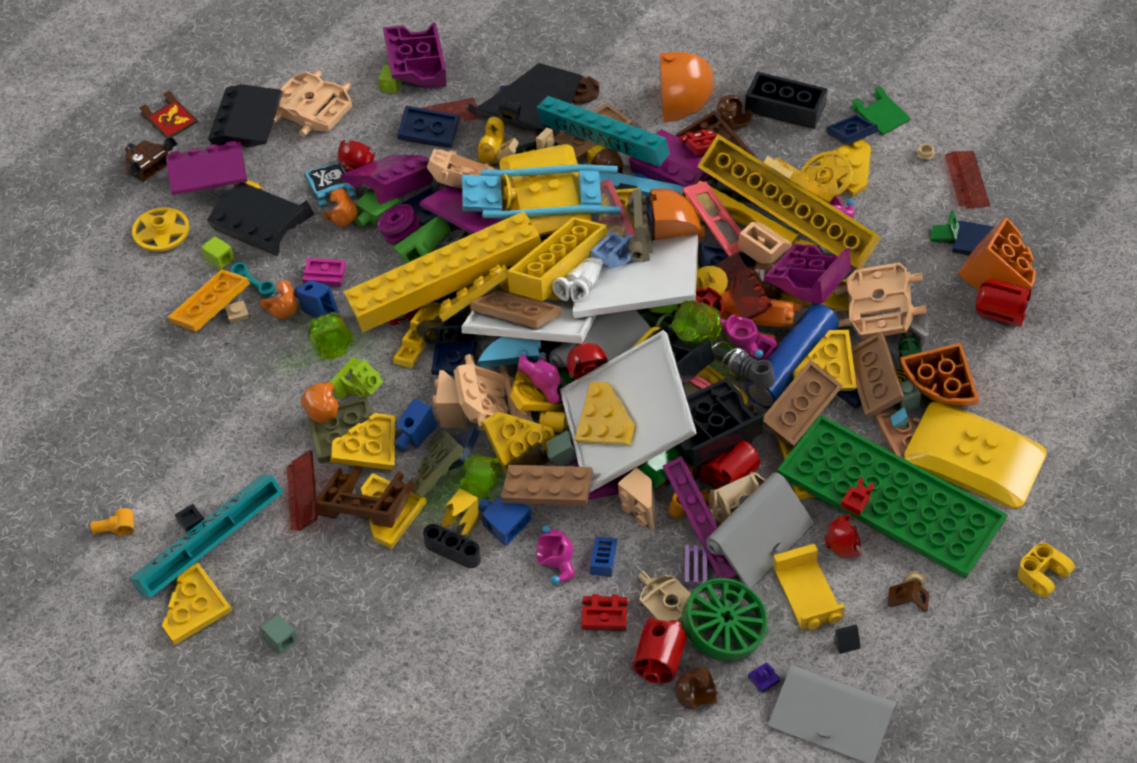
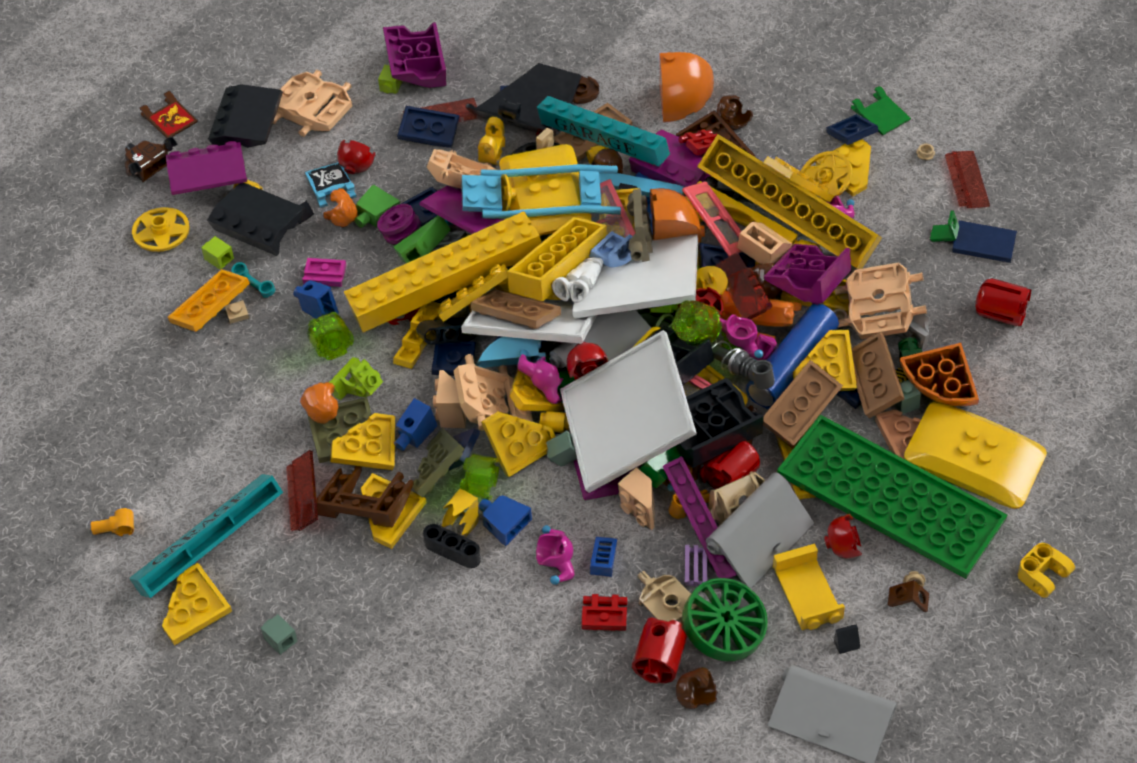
black plate [174,504,204,533] -> none
orange hair [260,280,298,320] -> none
magenta piece [340,154,433,204] -> none
tan plate [495,137,519,160] -> none
medium nougat plate [501,465,593,506] -> none
dark brown tile [505,442,550,469] -> none
yellow plate [574,382,635,446] -> none
black brick [745,71,827,129] -> none
dark purple tile [748,662,780,693] -> none
red plate [840,478,874,516] -> none
medium azure piece [890,407,908,427] -> none
orange brick [958,217,1036,291] -> none

